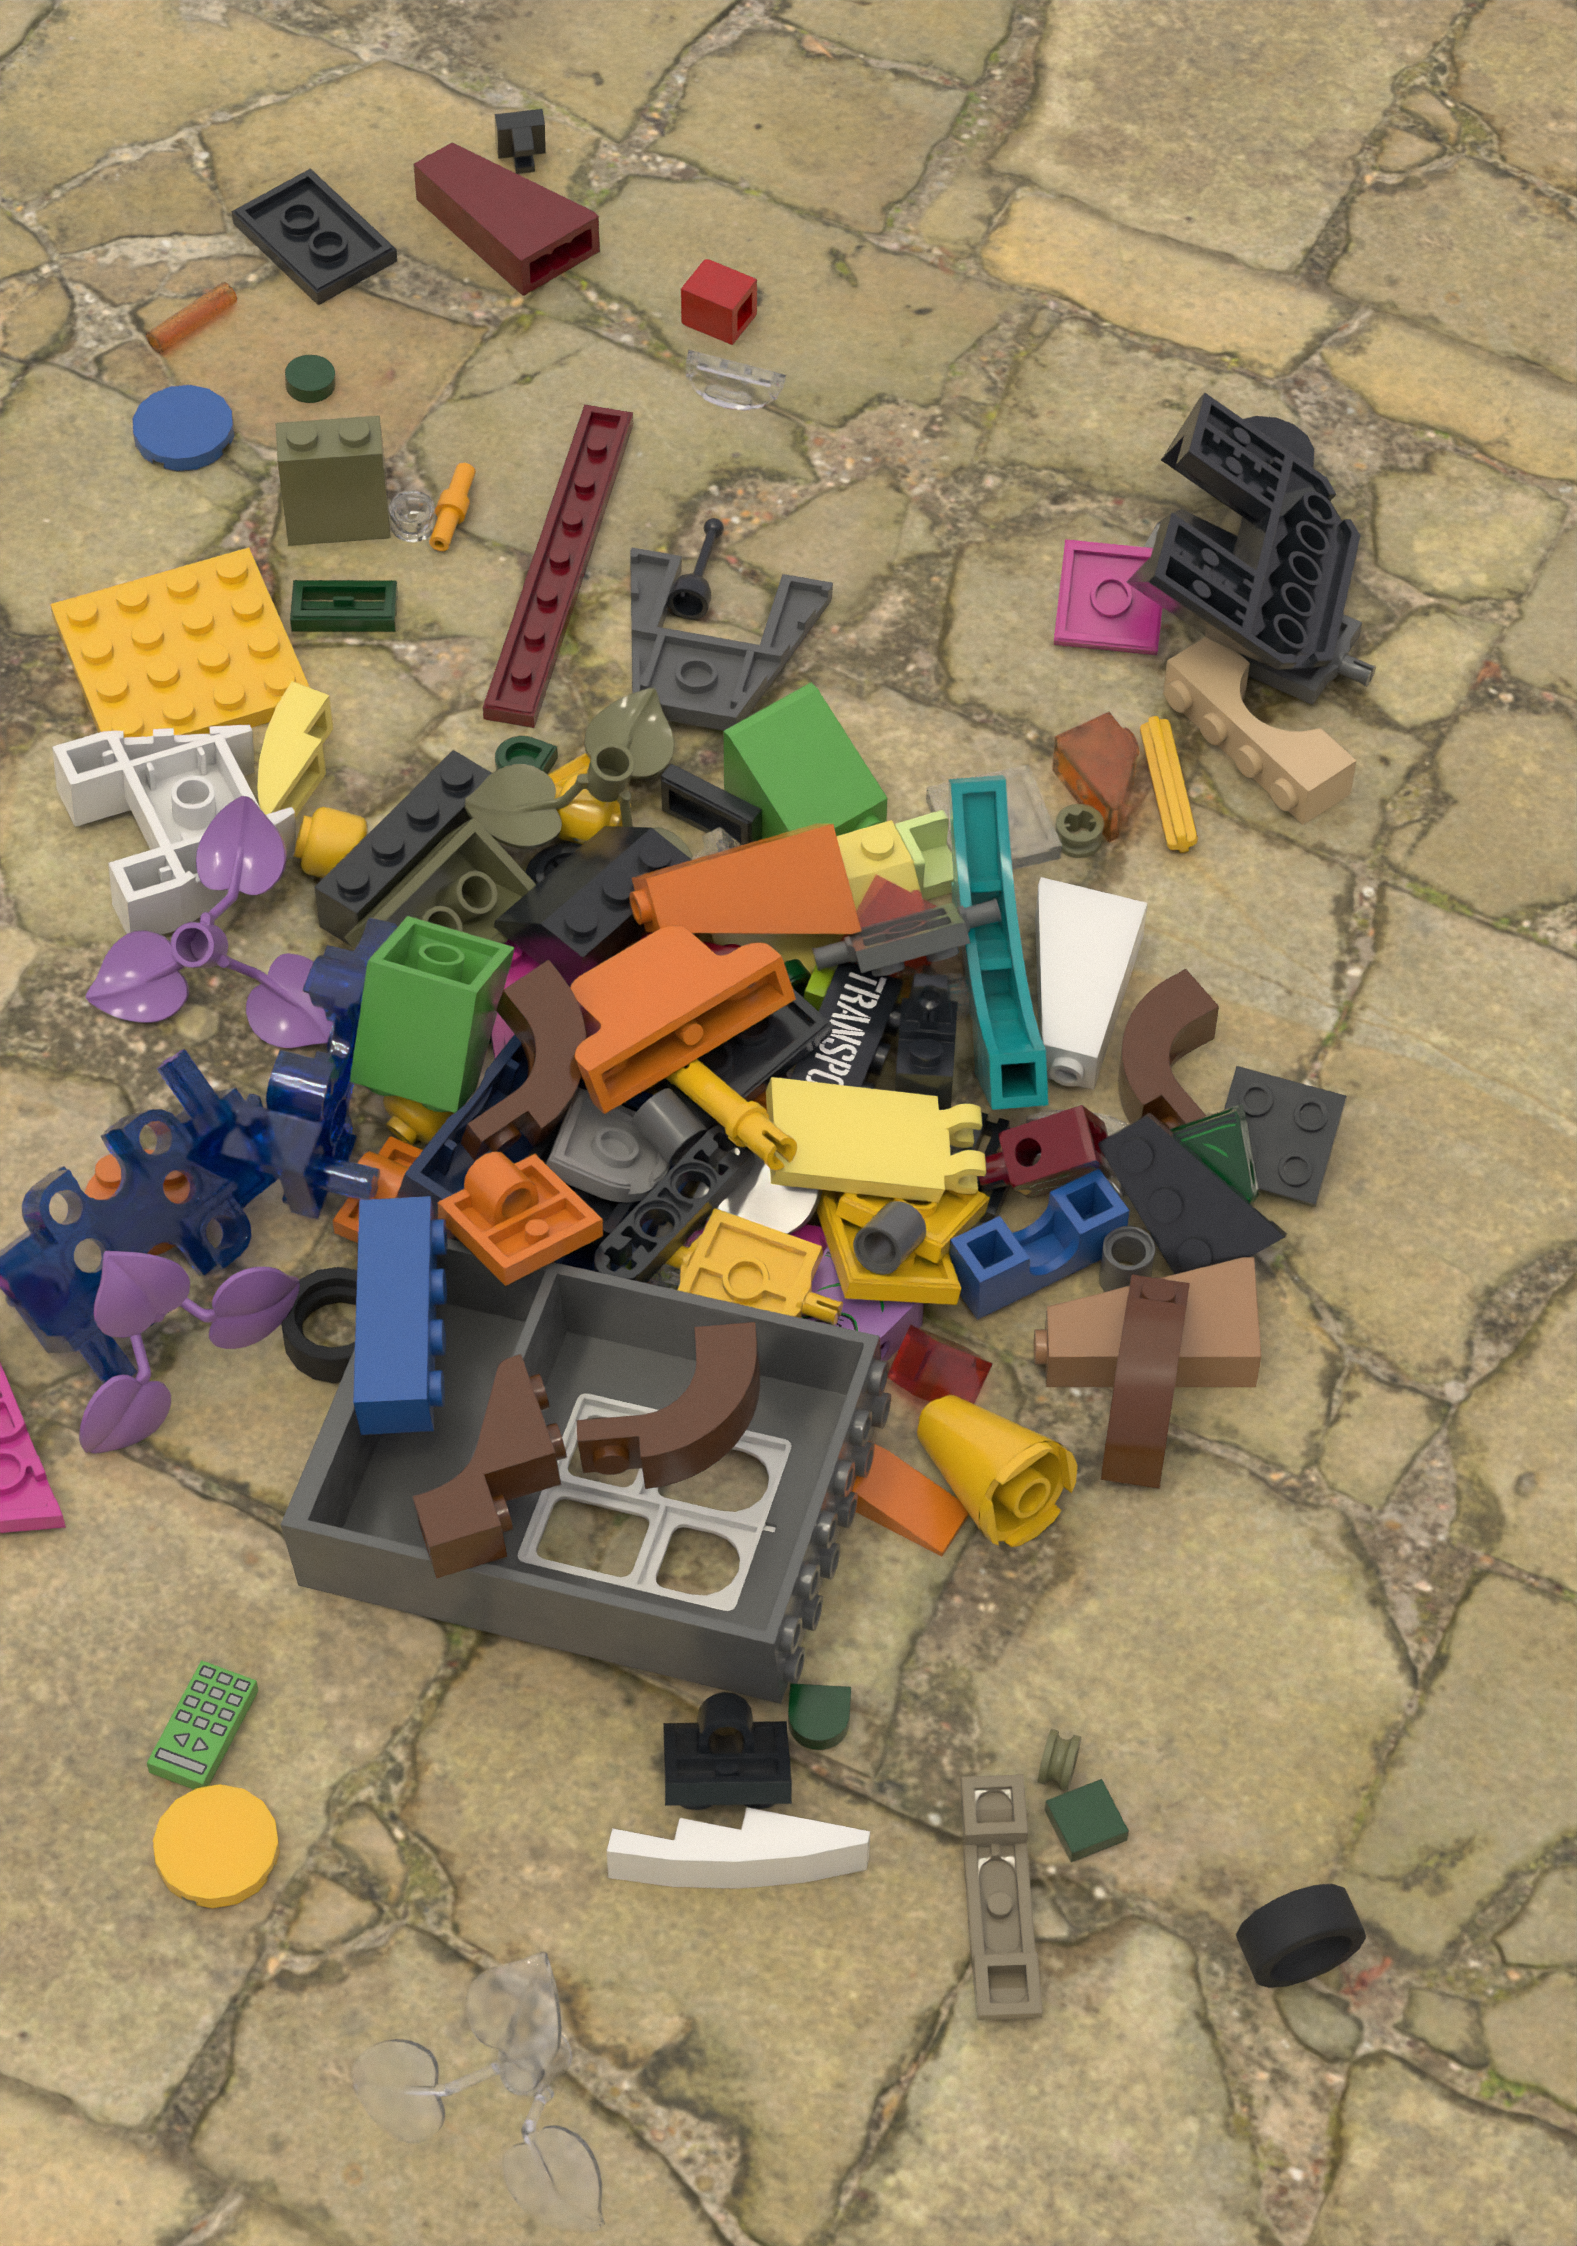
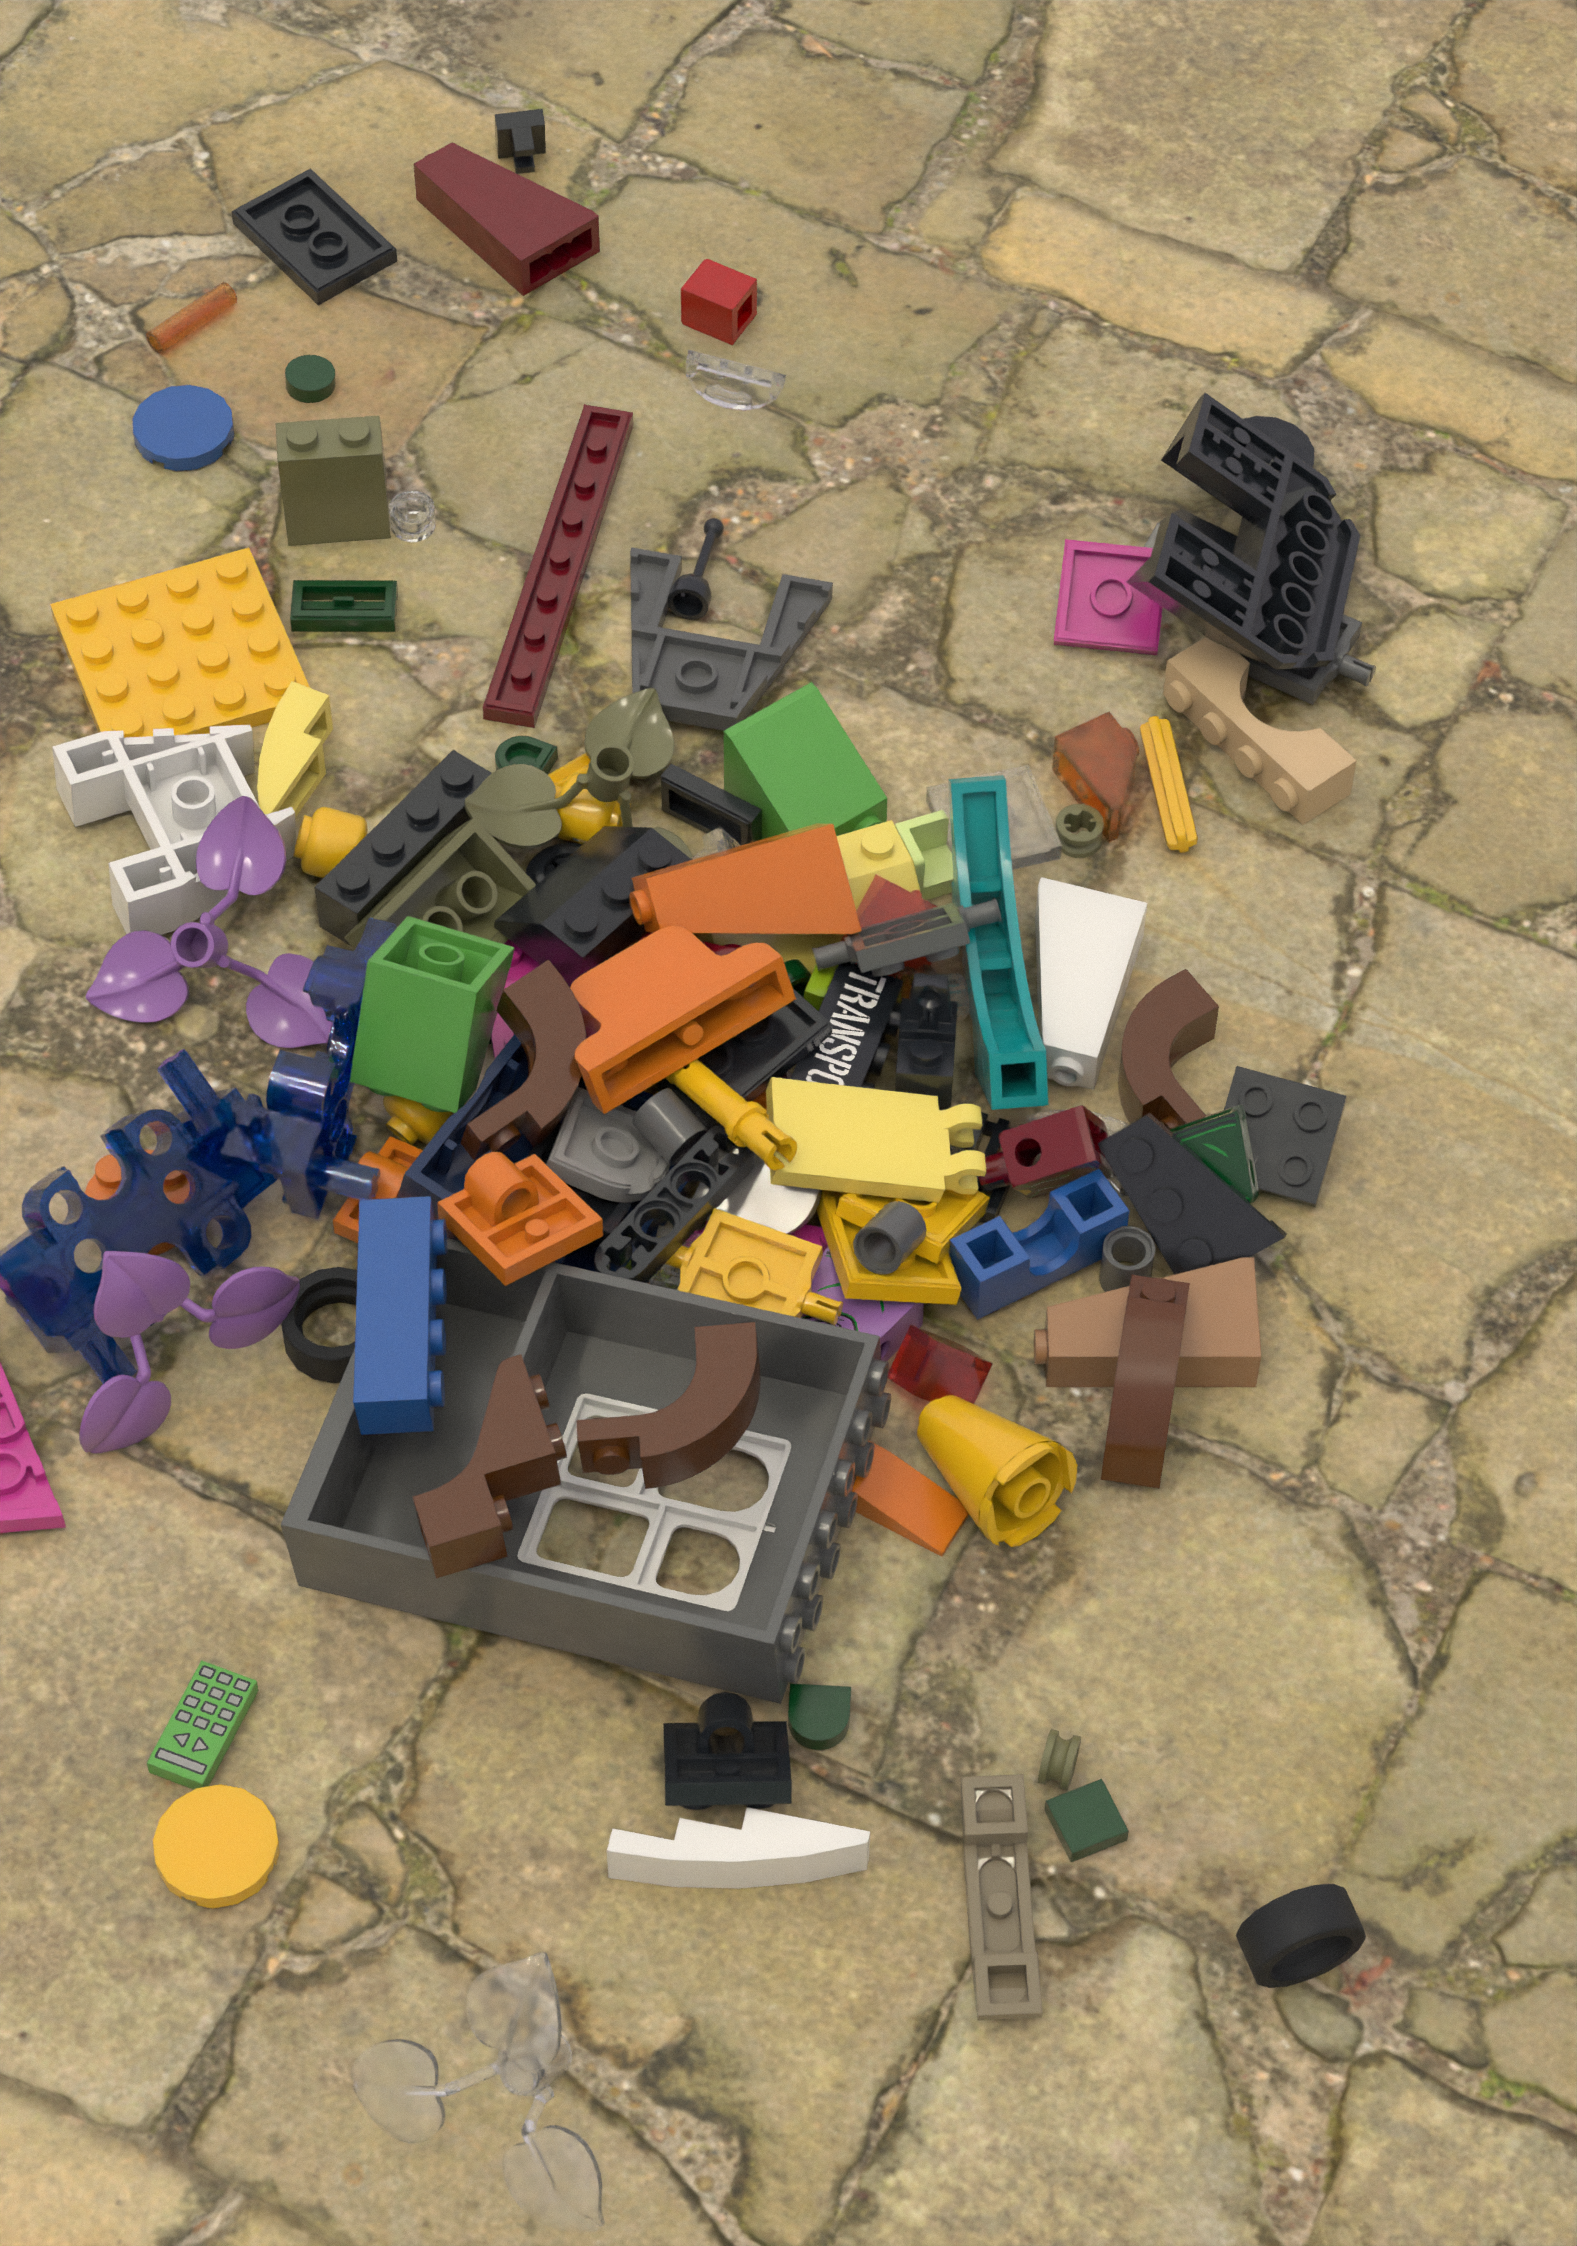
light orange bar [429,463,476,551] -> none

